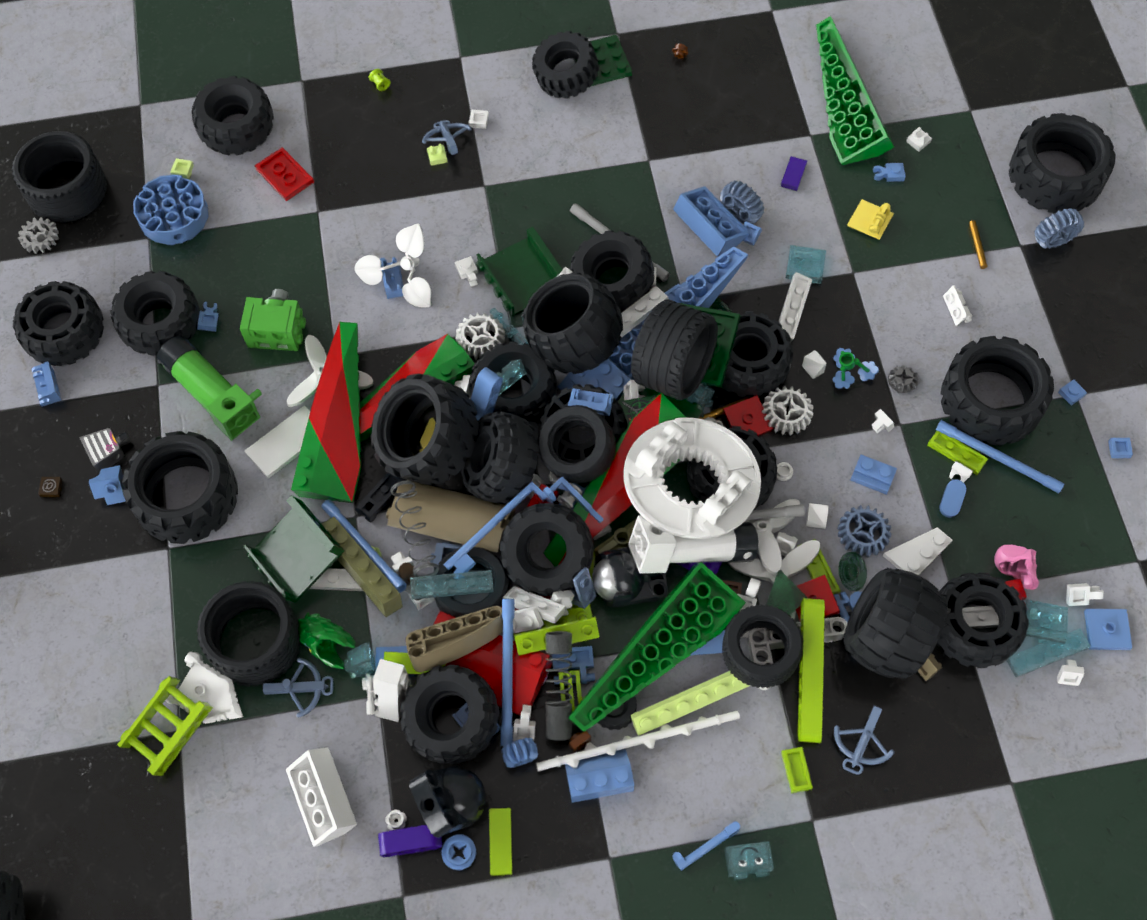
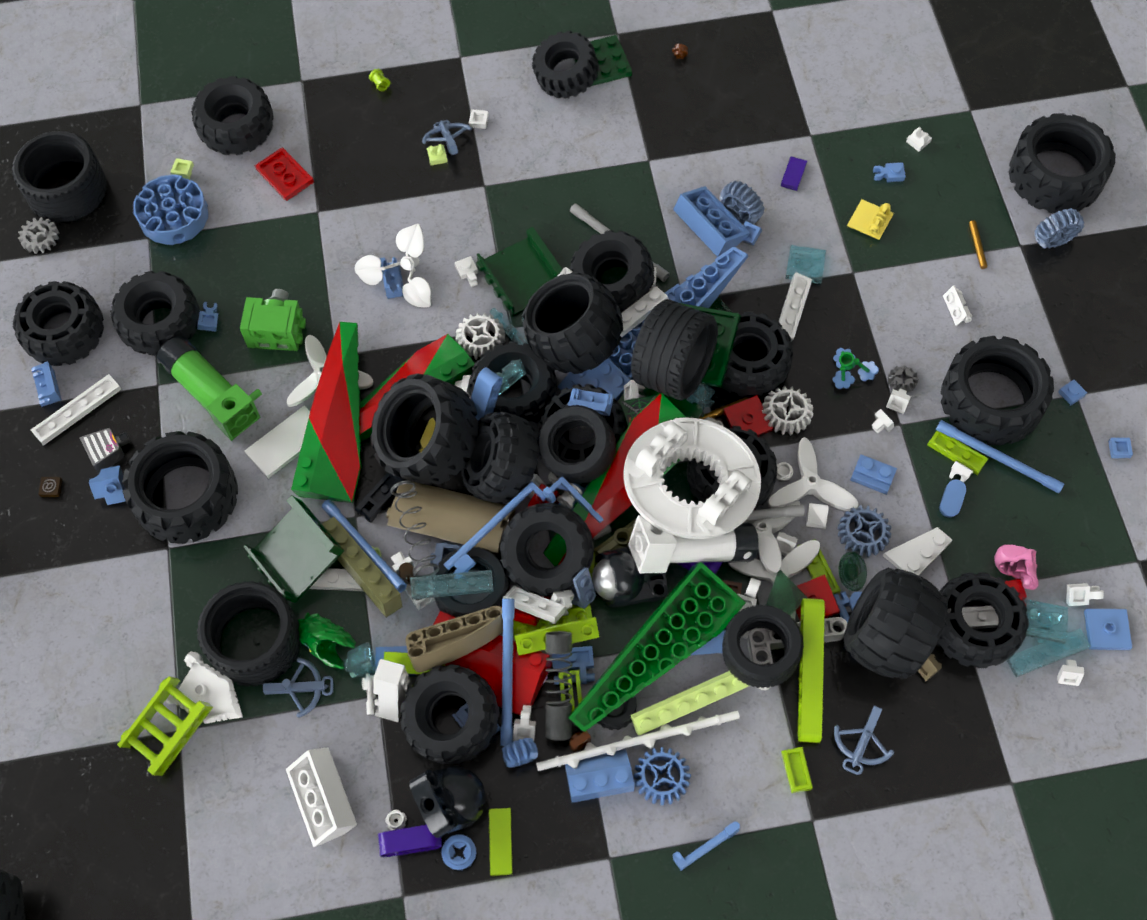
white plate [513,606,544,633] -> none
clear light blue brick [725,841,774,880] -> none
white slope [802,350,826,379] -> none
green wedge [816,16,894,165] -> none
none -> white plate [31,374,122,446]
none -> medium blue gear [634,747,691,805]
none -> white piece [767,437,859,511]
none -> white tile [886,388,911,414]

